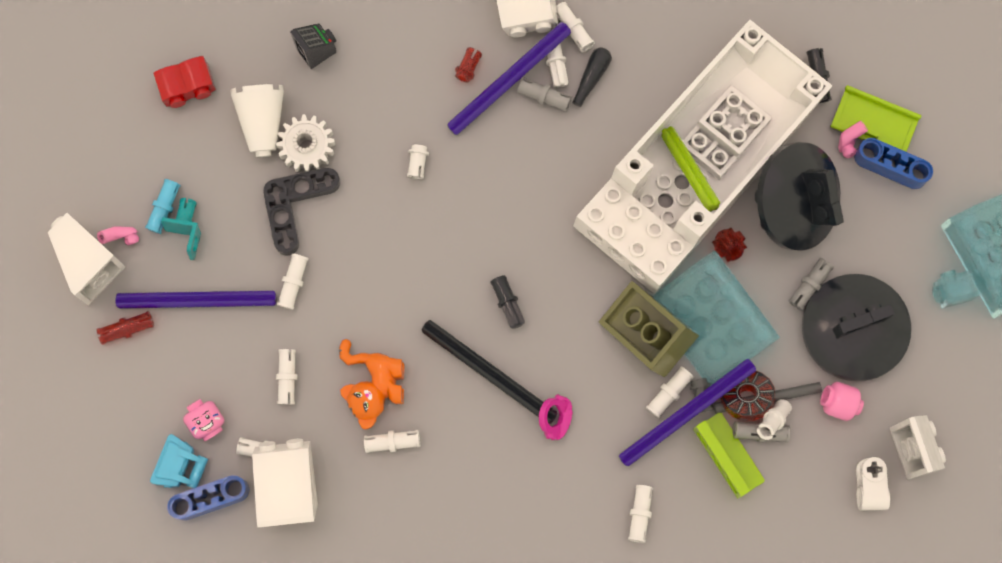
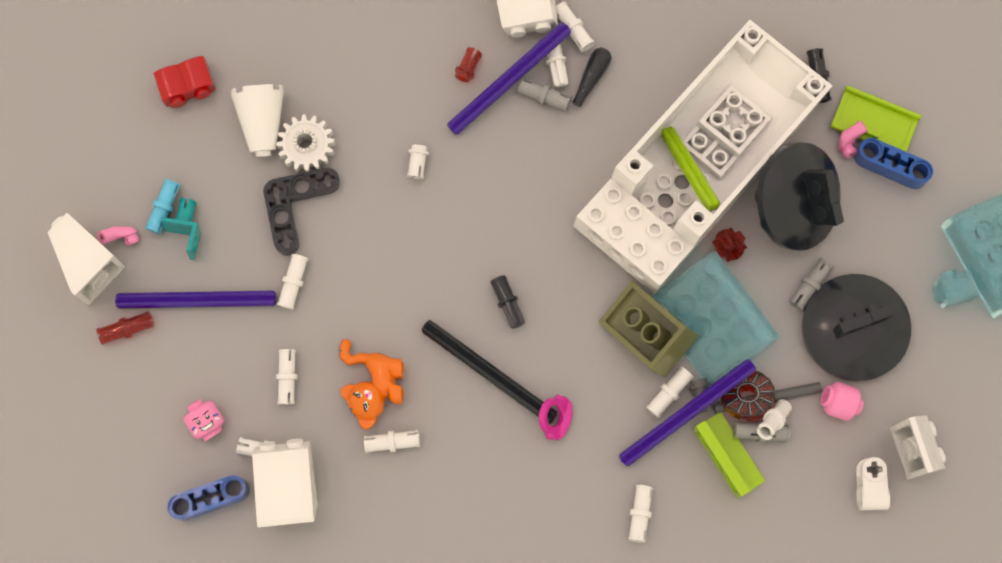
medium azure piece [150,434,208,488] -> none
black slope [290,23,337,69] -> none

